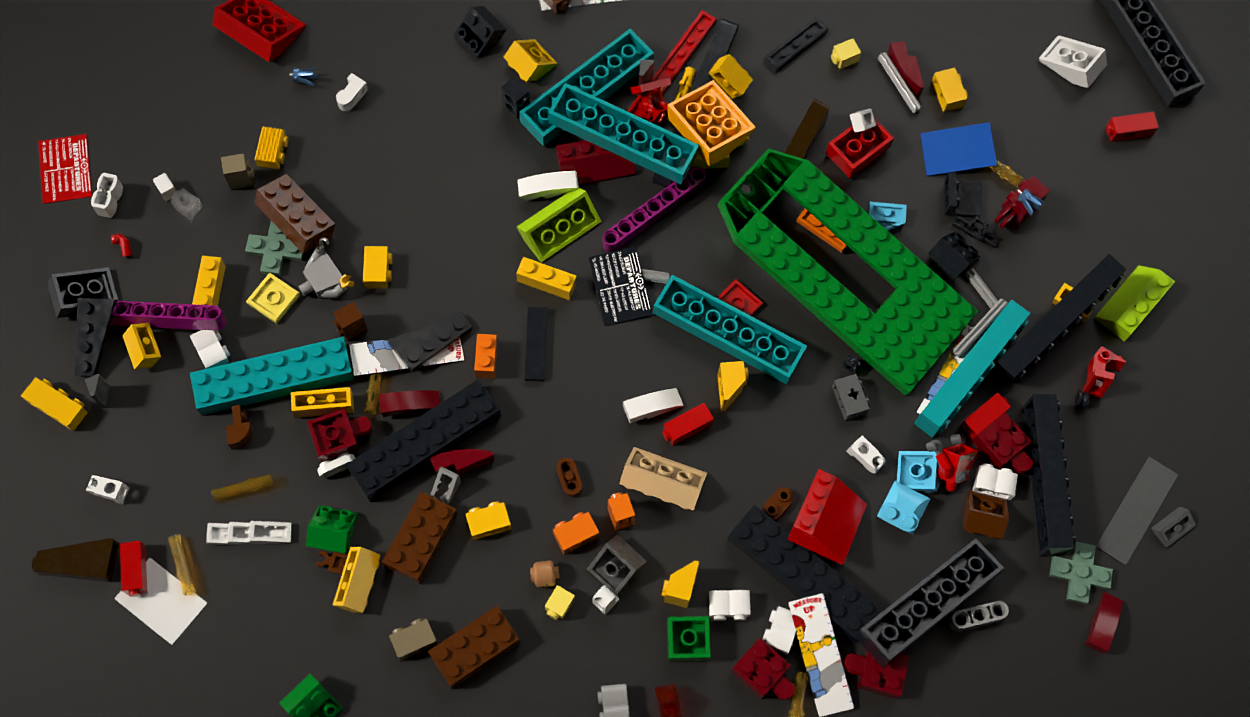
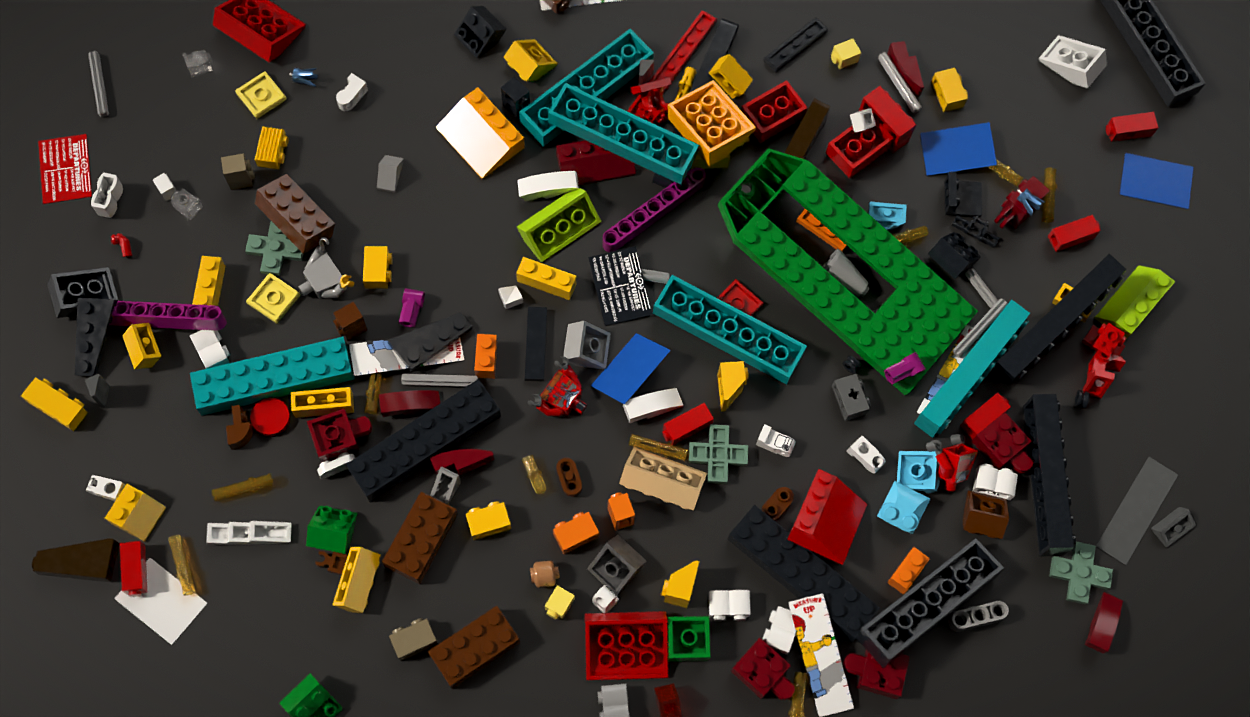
none -> light grey axle [88,51,109,117]
none -> yellow slope [105,484,166,542]
none -> clear brick [182,50,213,77]
none -> light yellow tile [235,71,287,119]
none -> red tile [250,398,291,437]
none -> light grey slope [377,155,404,193]
none -> magenta piece [399,288,425,328]
none -> light grey axle [401,374,478,387]
none -> slope [436,87,525,179]
none -> white slope [498,286,523,309]
none -> clear yellow axle [522,455,546,494]
none -> torso [528,356,587,417]
none -> light grey slope [564,321,611,369]
none -> red slope [585,611,668,680]
none -> blue sticker [591,333,671,404]
none -> clear yellow pin [629,434,688,461]
none -> sand green plate [688,424,748,484]
none -> red brick [741,80,807,144]
none -> white leg [756,424,796,457]
none -> light grey cone [822,248,869,298]
none -> red brick [859,86,916,153]
none -> magenta piece [884,352,925,385]
none -> orange brick [887,547,930,594]
none -> clear yellow axle [892,226,929,243]
none -> clear yellow pin [1042,167,1057,223]
none -> red brick [1048,215,1101,252]
none -> red tile [1082,322,1127,357]
none -> blue sticker [1120,153,1193,209]

